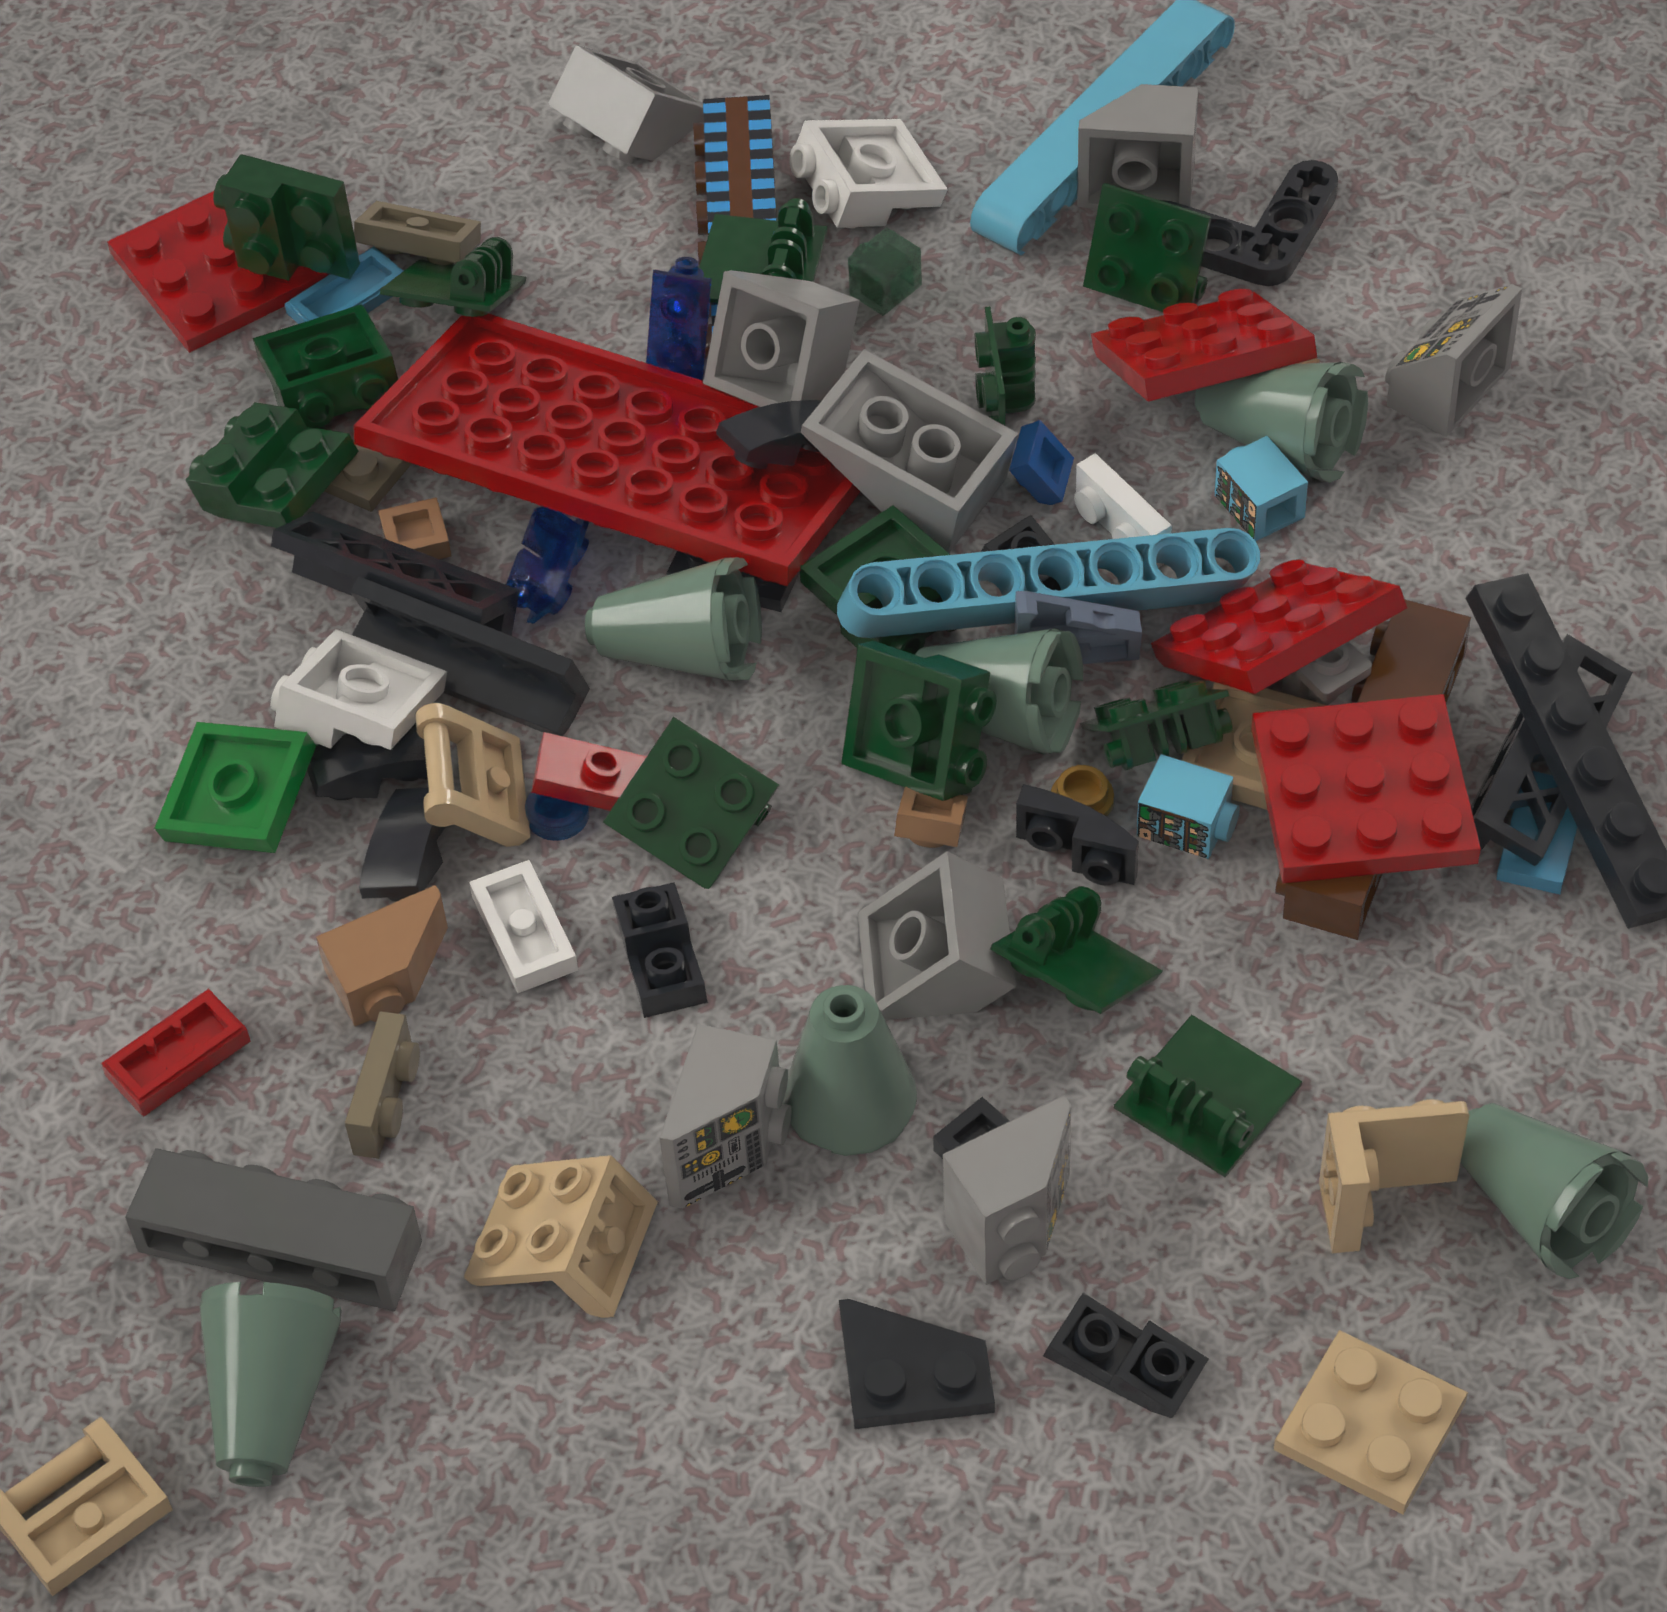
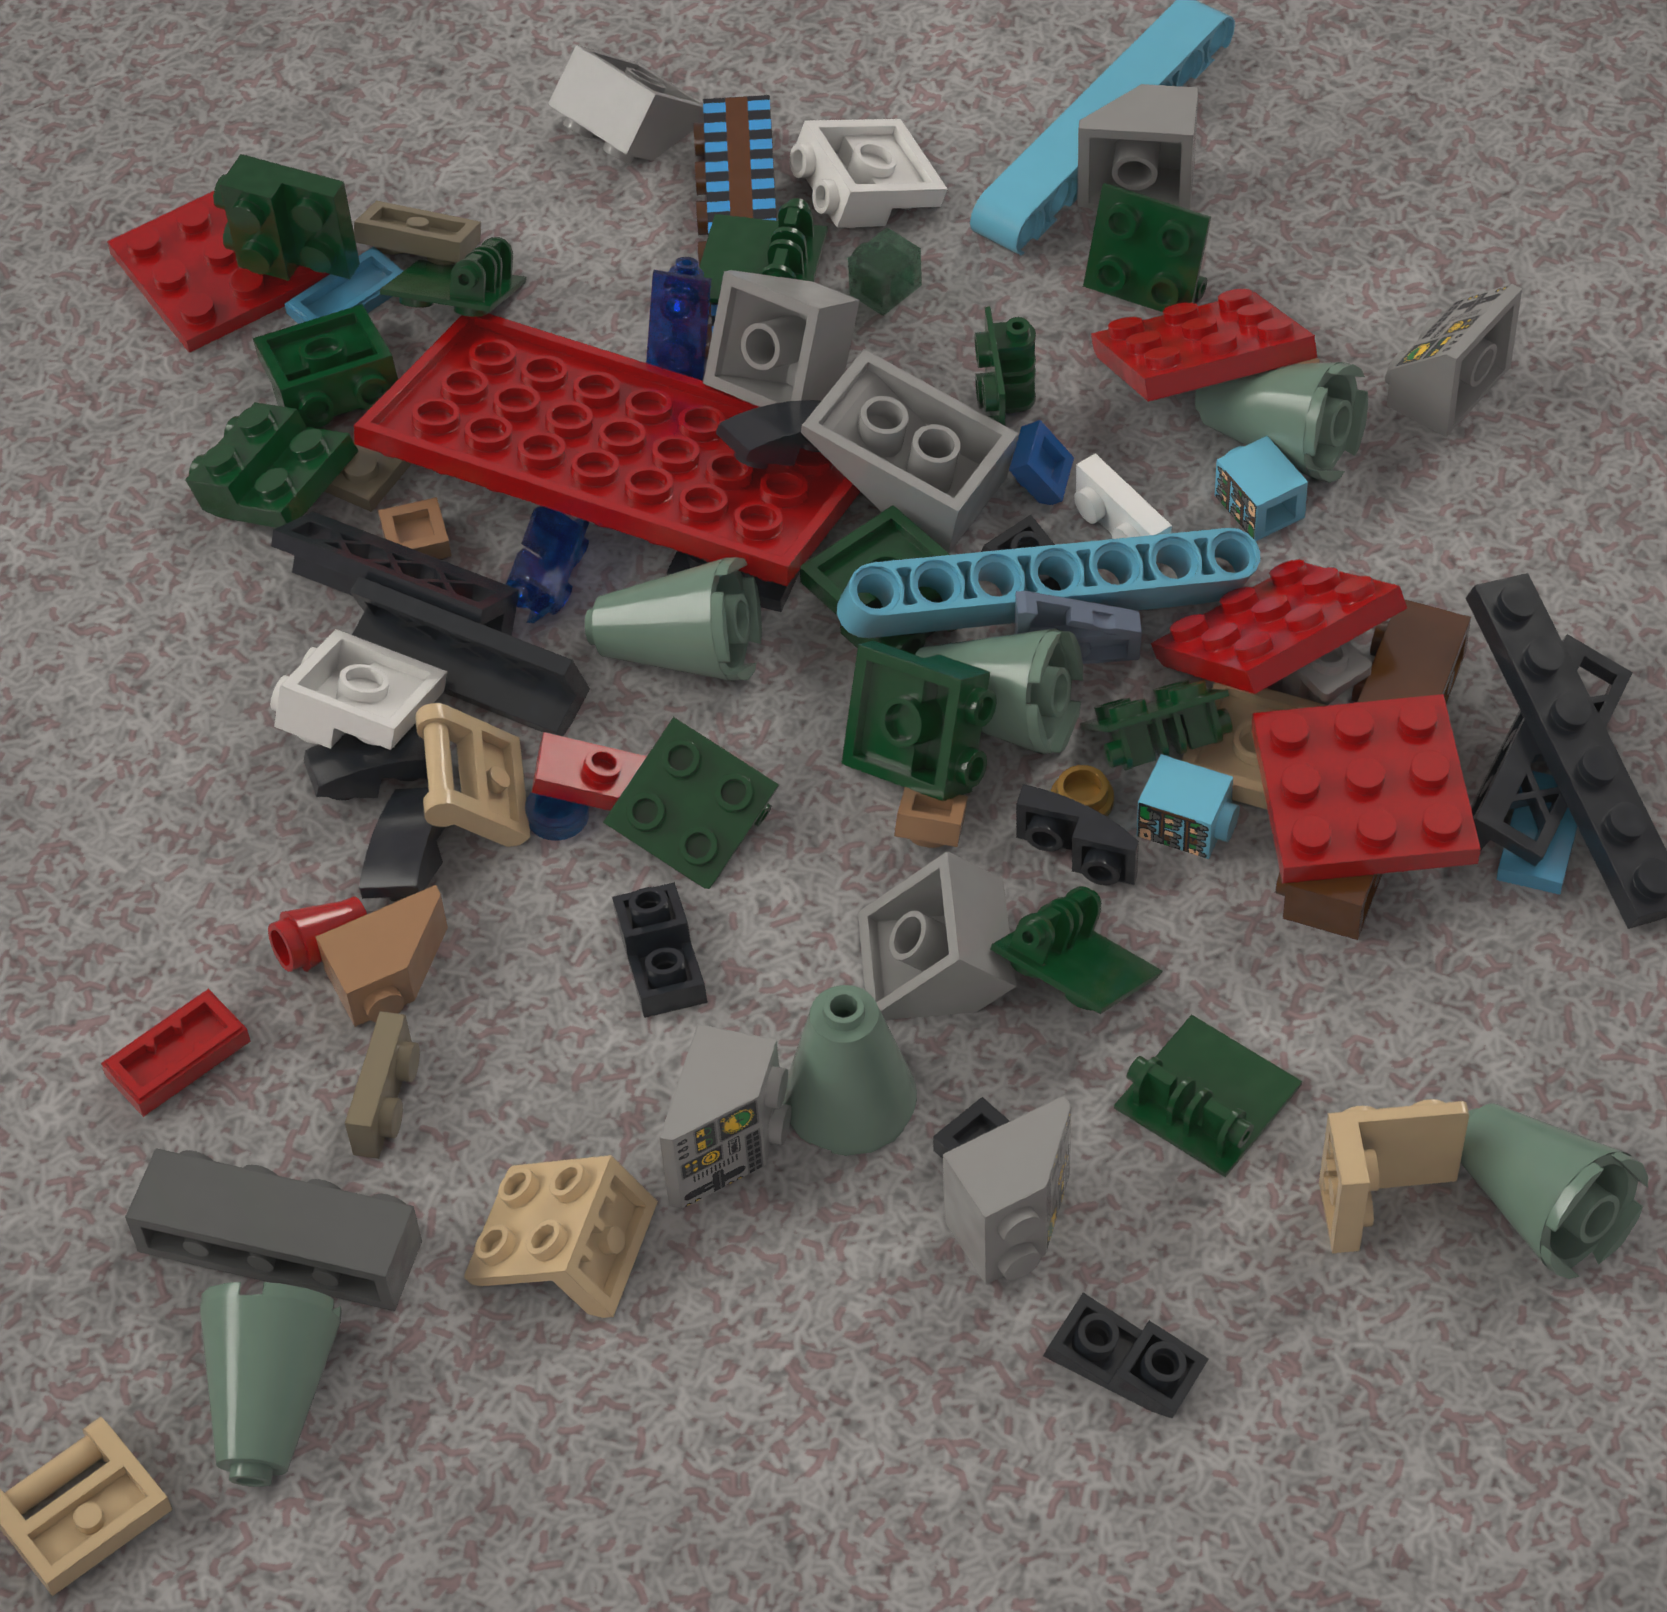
green plate [154,722,316,853] -> none
white plate [469,860,578,993] -> none
black wing [839,1299,995,1429] -> none
black beam [1160,160,1338,286] -> none
tan plate [1274,1330,1468,1515] -> none
none -> red cone [268,896,367,972]

